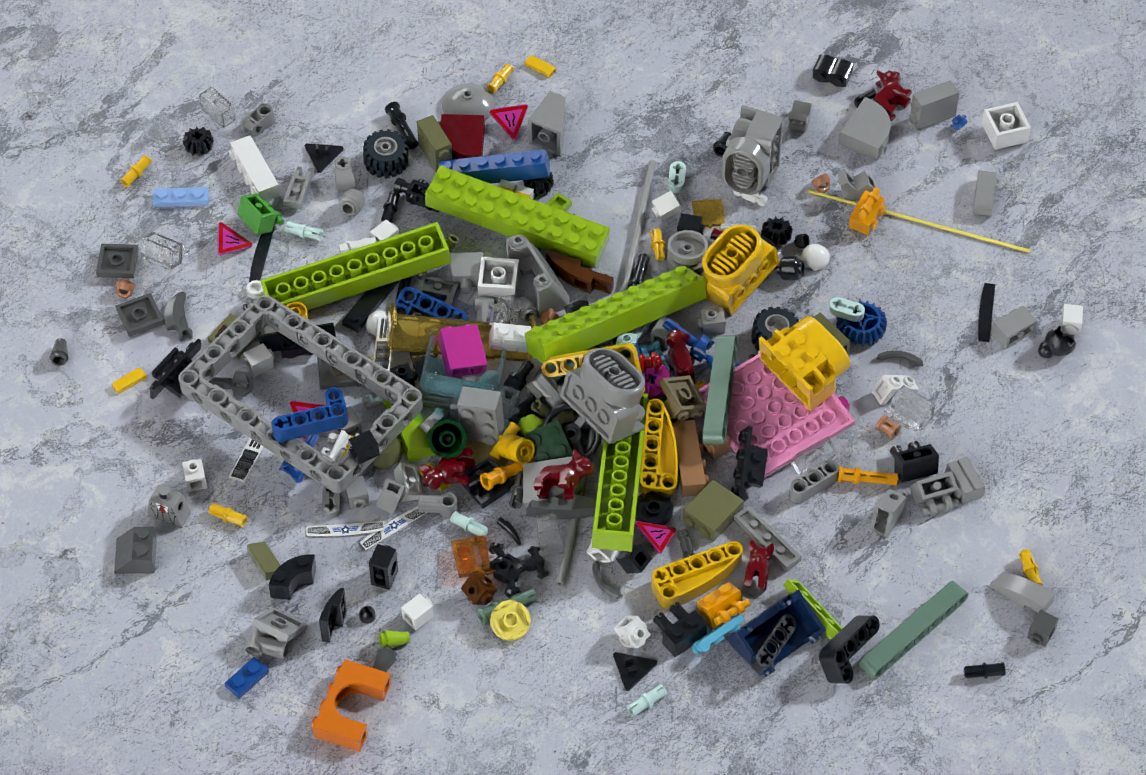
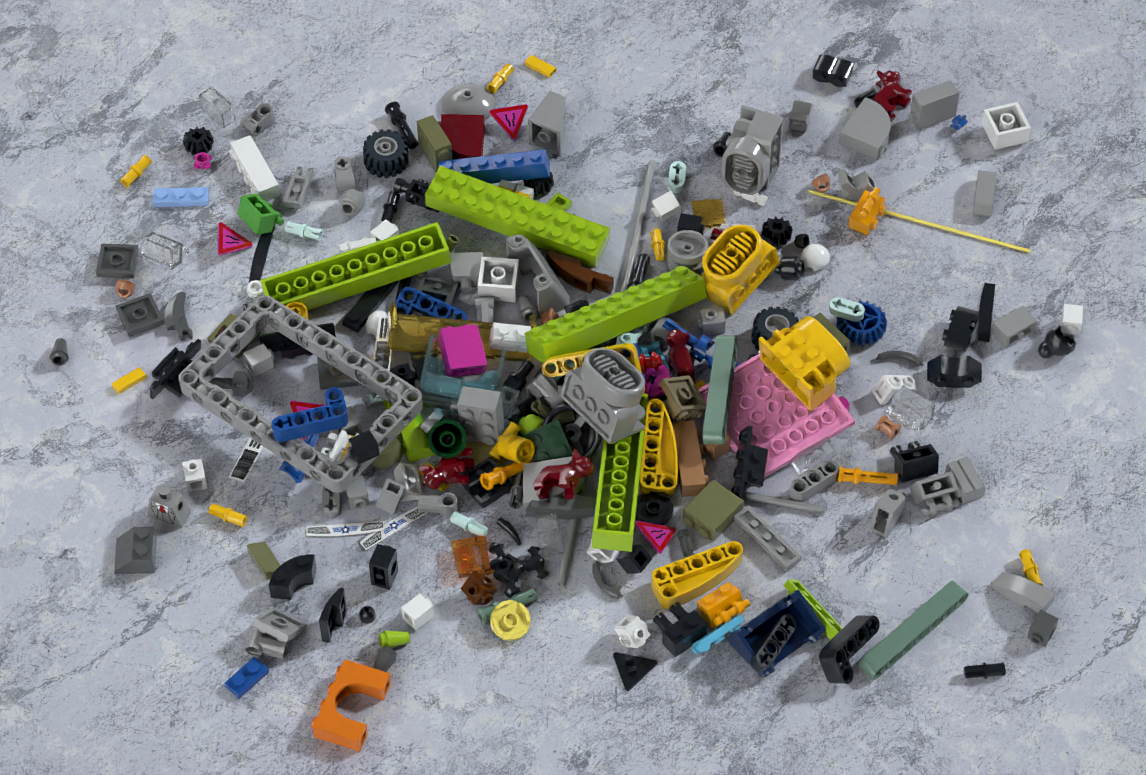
black piece [304,143,344,173] -> none
clear brick [486,295,522,325] -> none
light aqua pin [627,684,667,717] -> none
dark red animal [743,540,774,590] -> none
none -> dark pink plate [193,152,212,169]
none -> light grey bar [746,492,825,514]
none -> black brick [927,354,982,388]
none -> black brick [942,306,980,352]

